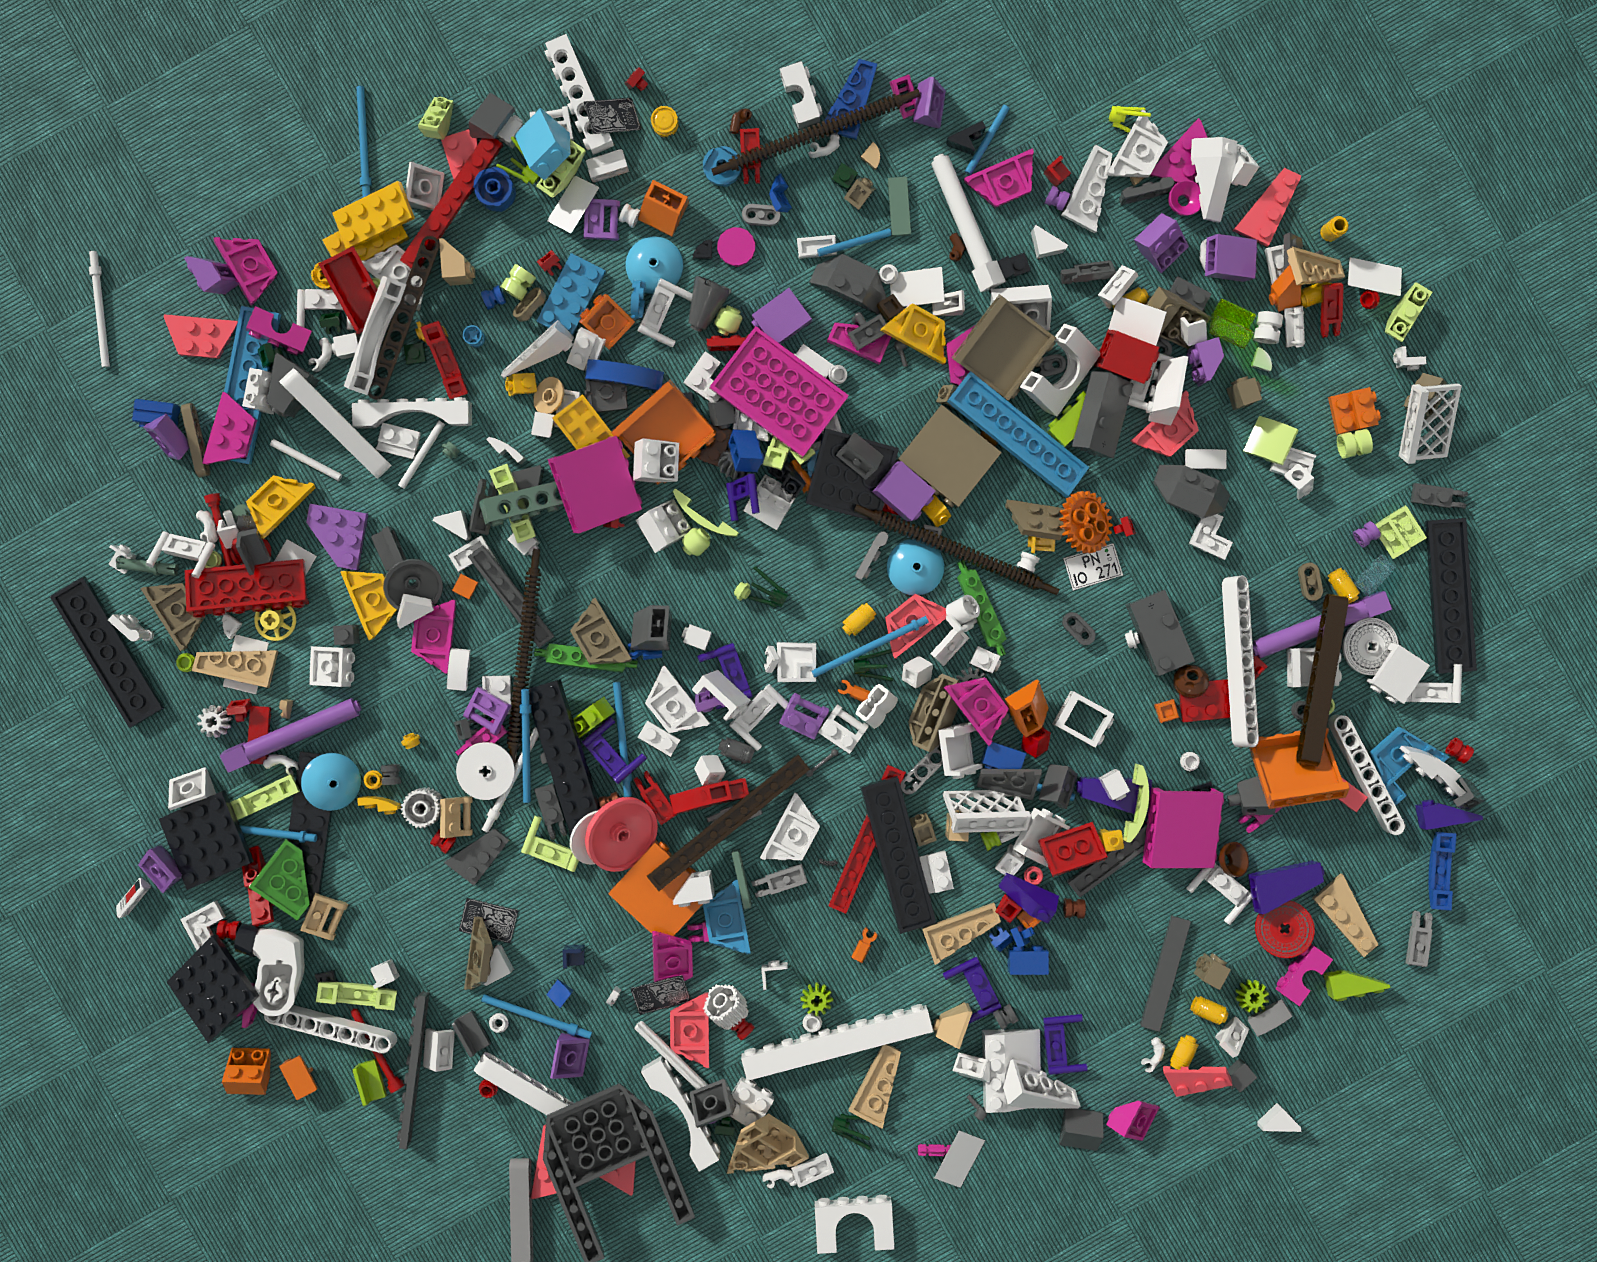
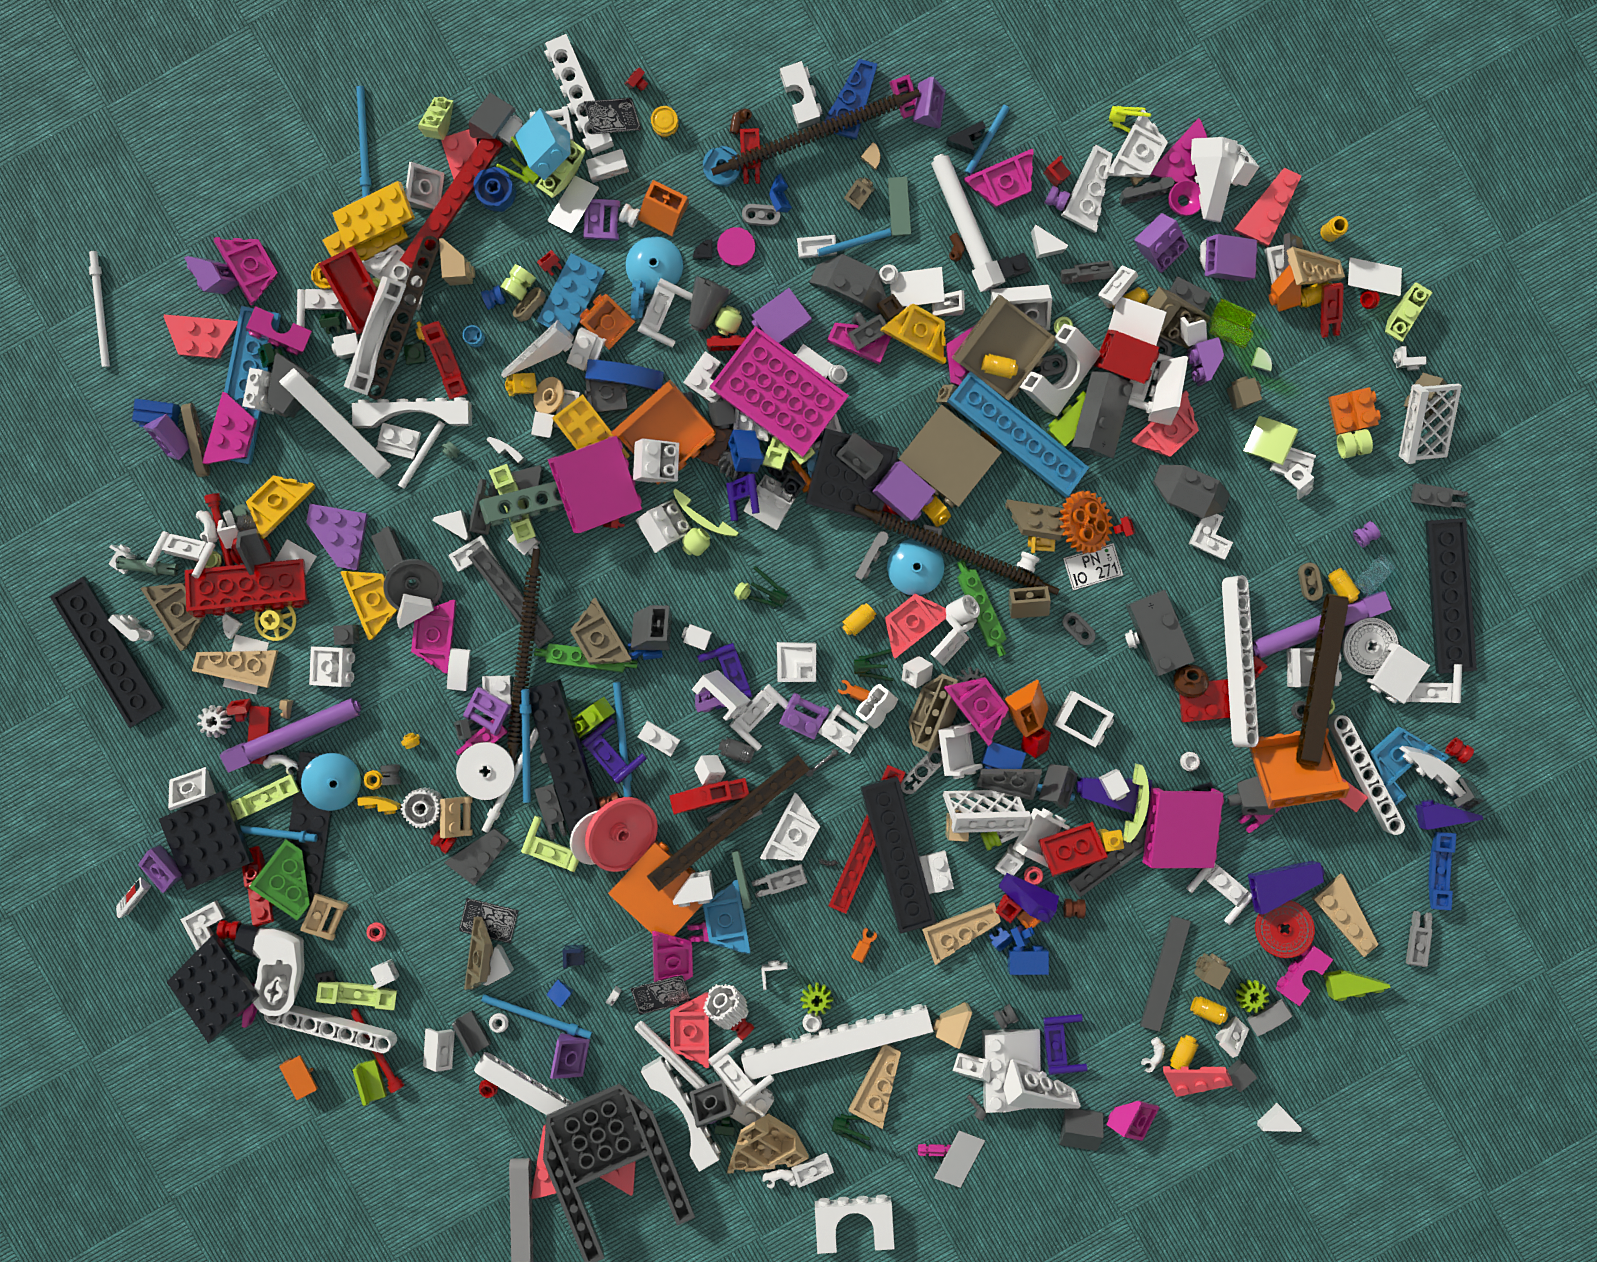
lime plate [176,653,195,672] -> none
orange slope [222,1048,271,1095] -> none
white bar [270,439,342,481] -> none
white piece [308,338,333,372] -> none
dark grey plate [397,991,430,1149] -> none
orange tile [452,574,479,599] -> none
red hinge [634,771,677,825] -> none
white wing [645,665,710,733] -> none
white tile [764,646,780,673] -> none
white piece [808,133,840,158] -> none
dark azure bar [811,616,929,678] -> none
dark green plate [832,163,858,191] -> none
dark grey hand [894,341,908,367] -> none
dark tan bracket [909,813,937,847] -> none
dark purple plate [942,956,1002,1024] -> none
white bracket [970,646,1001,673] -> none
orange tile [1154,699,1179,723] -> none
white slope [1185,449,1226,470] -> none
reddish brown piece [1218,842,1249,877] -> none
white wheel [1253,311,1284,344] -> none
white hinge [1284,306,1305,347] -> none
yellowish green slope [1375,505,1427,559] -> none
none -> coral plate [366,922,386,942]
none -> white plate [708,1037,774,1105]
none -> yellow head [981,354,1018,379]
none -> dark tan brick [1008,586,1051,619]
none -> yellowish green plate [1054,317,1073,334]

